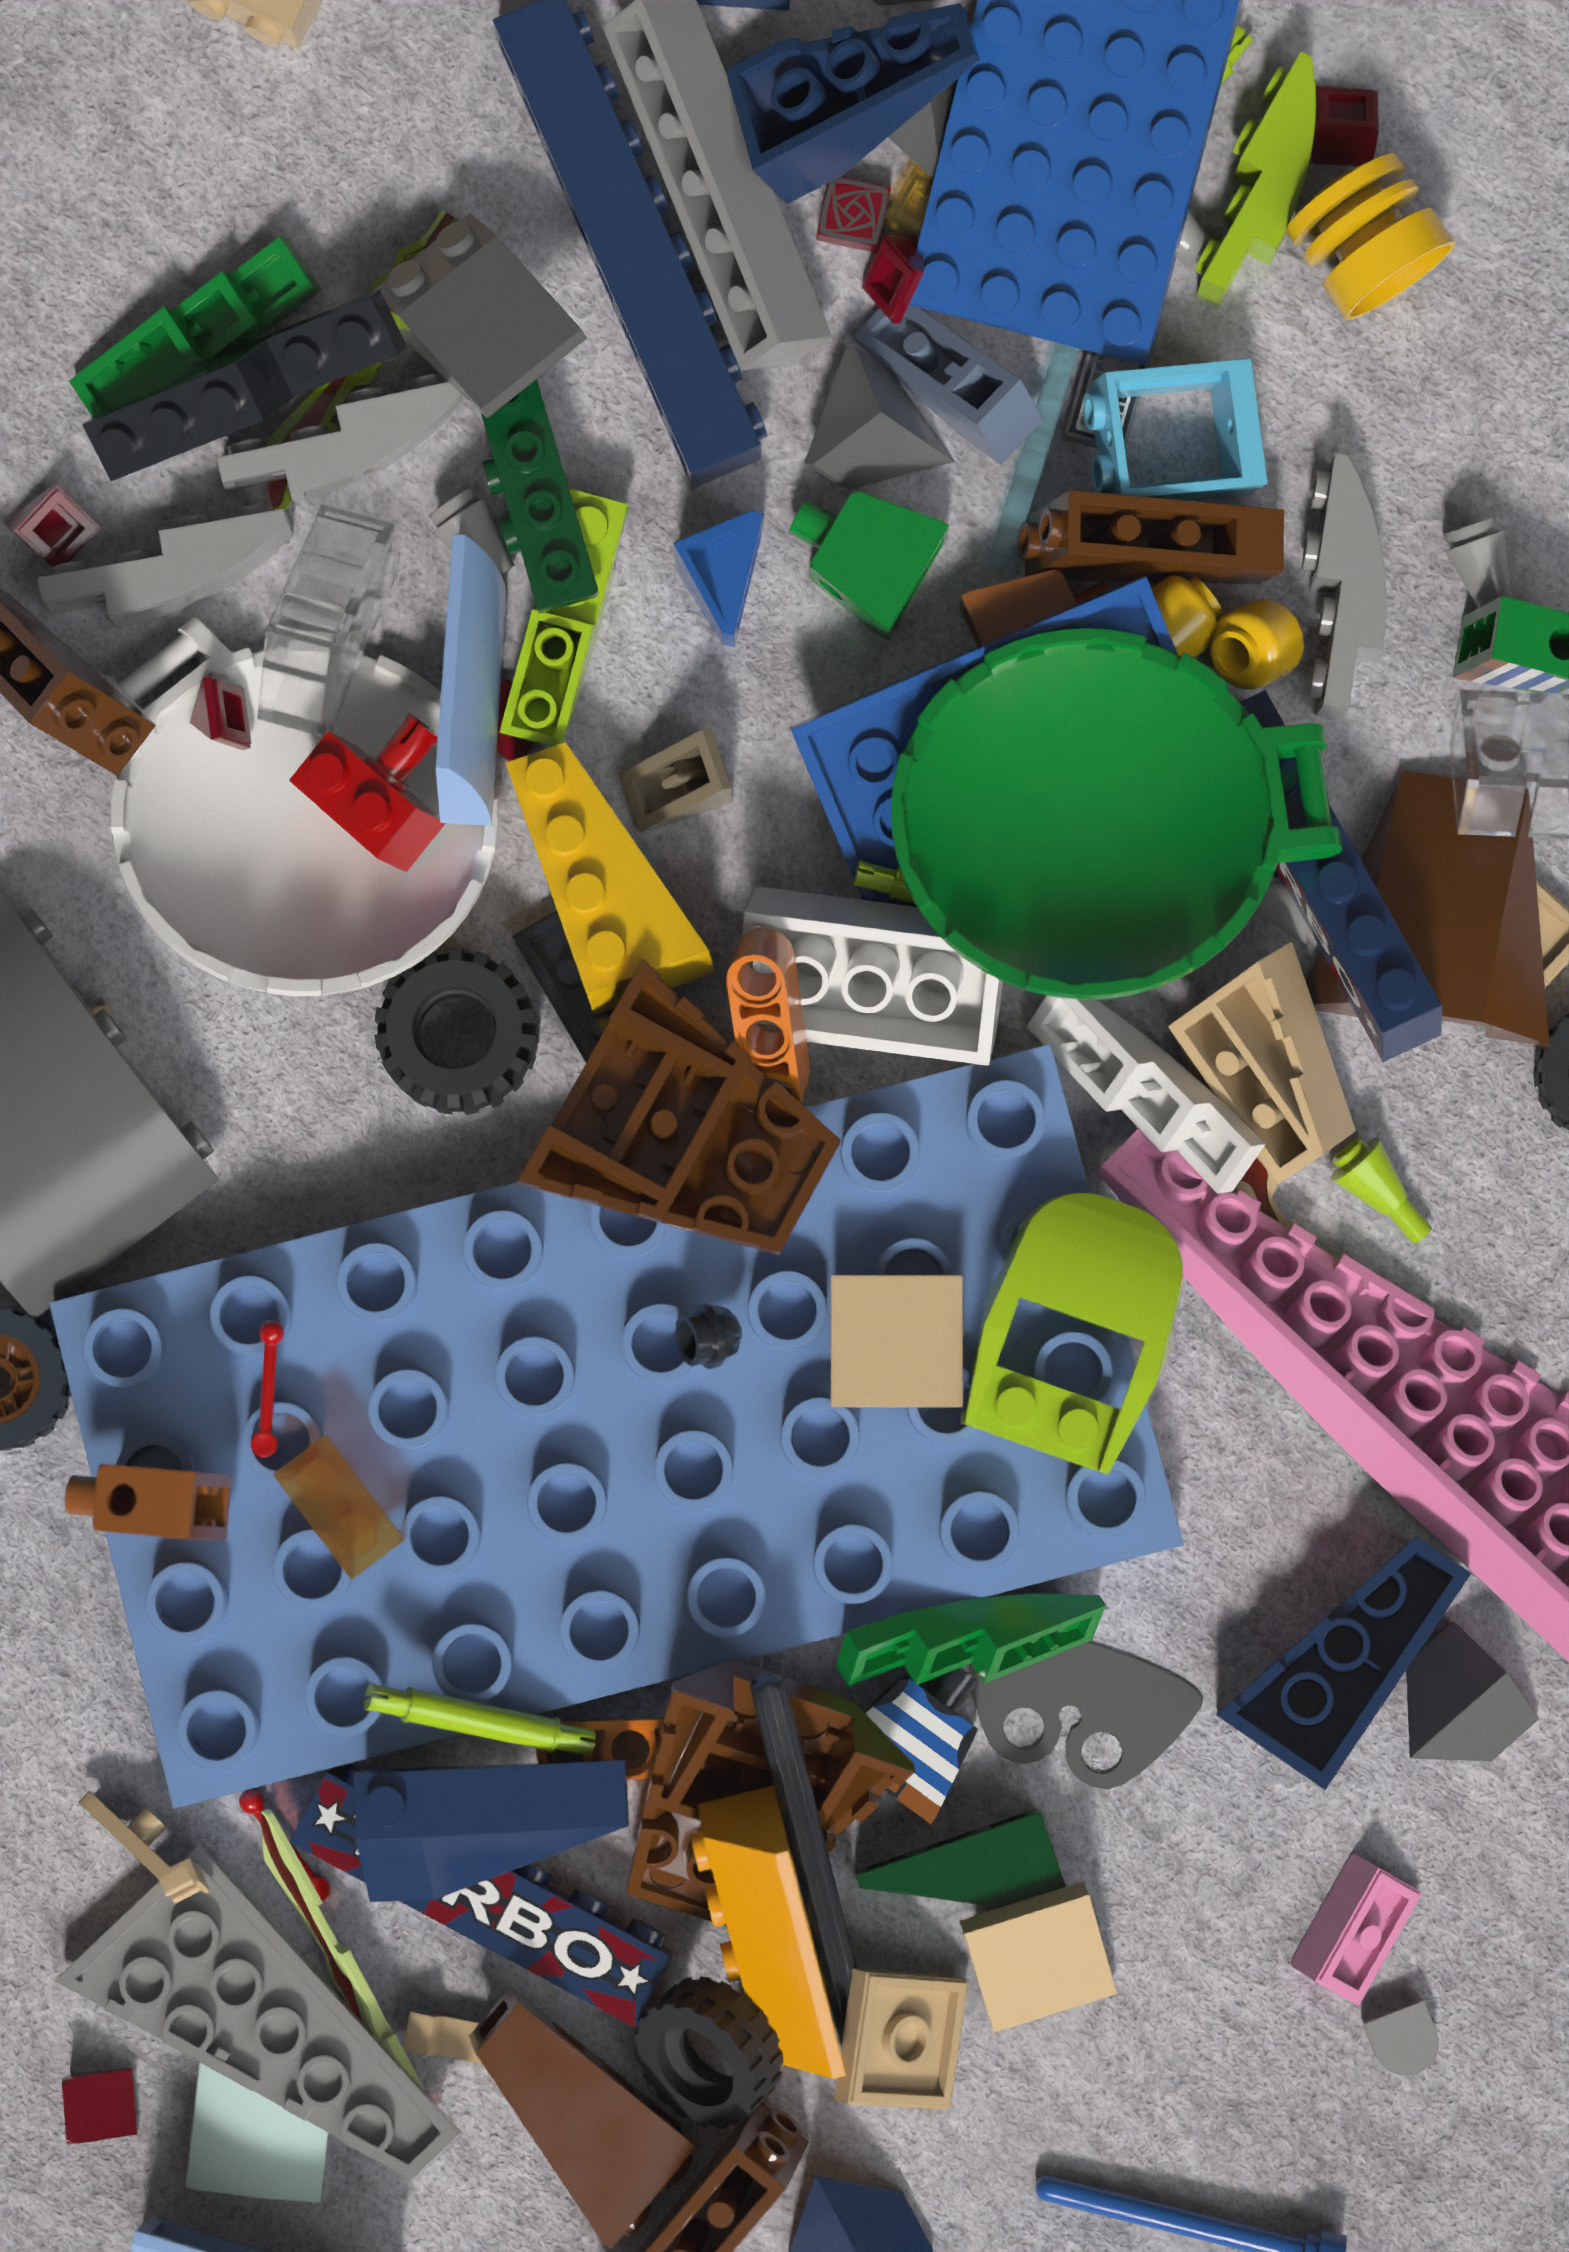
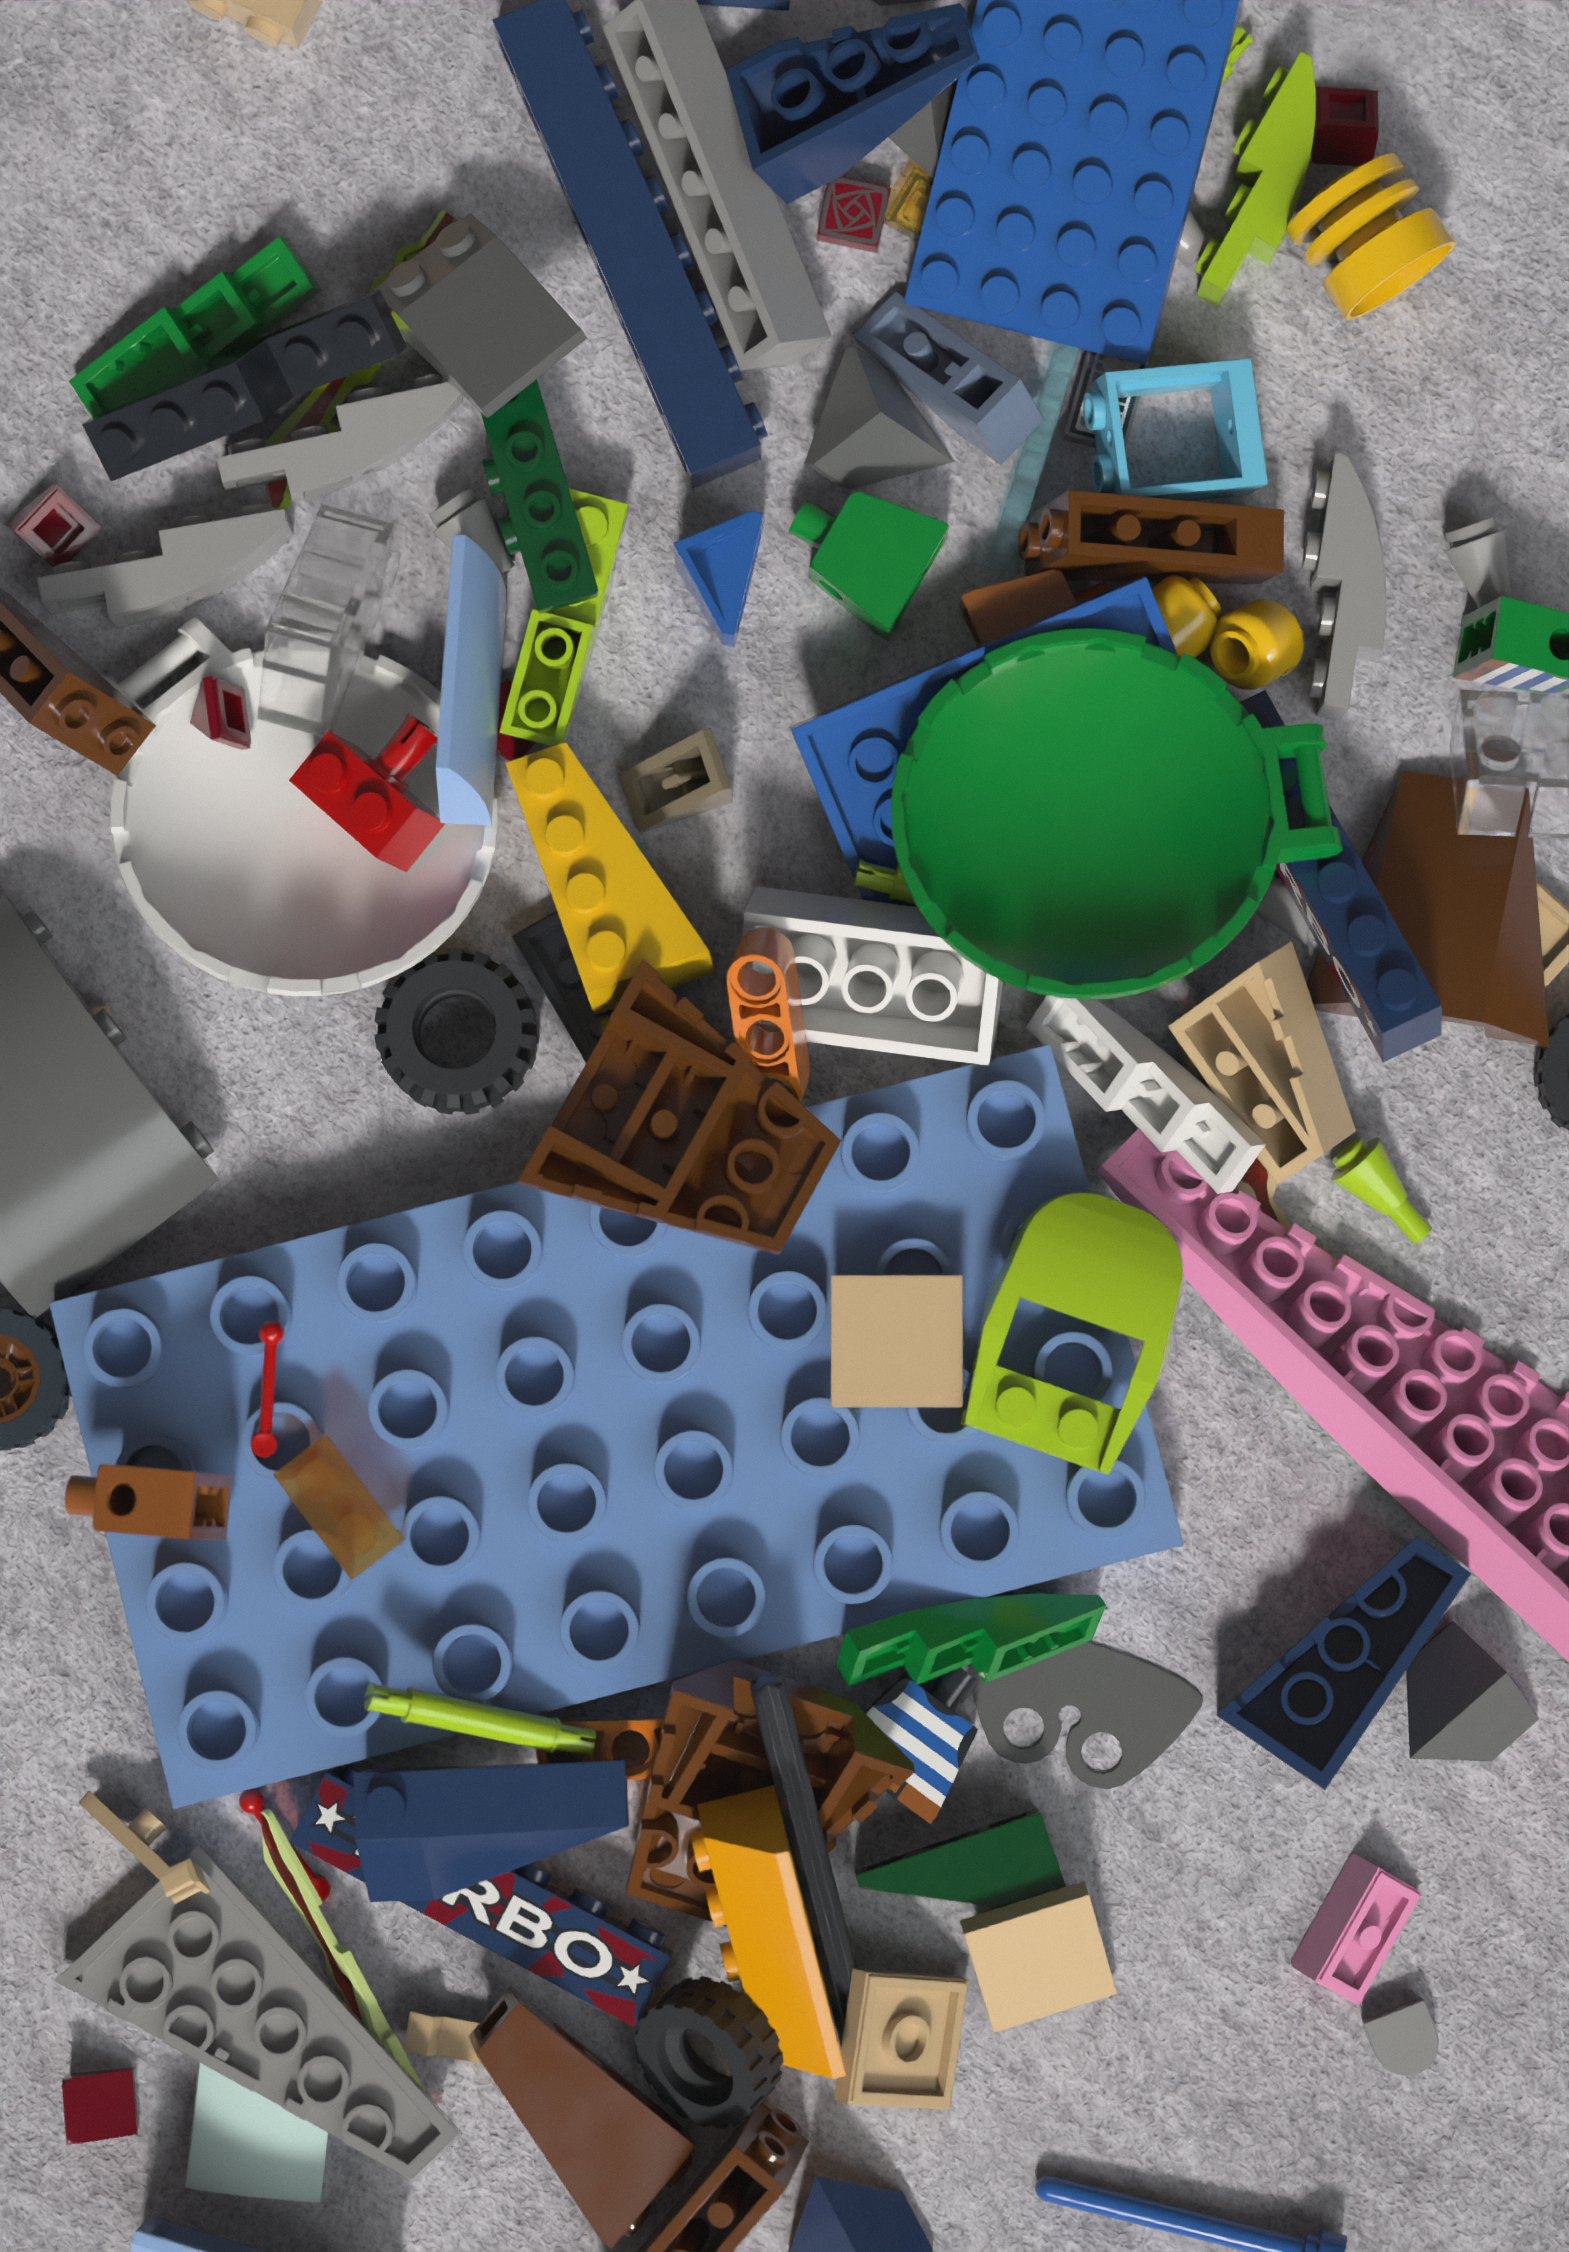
black plate [676,1303,742,1369] -> none
dark red slope [861,234,924,324] -> none

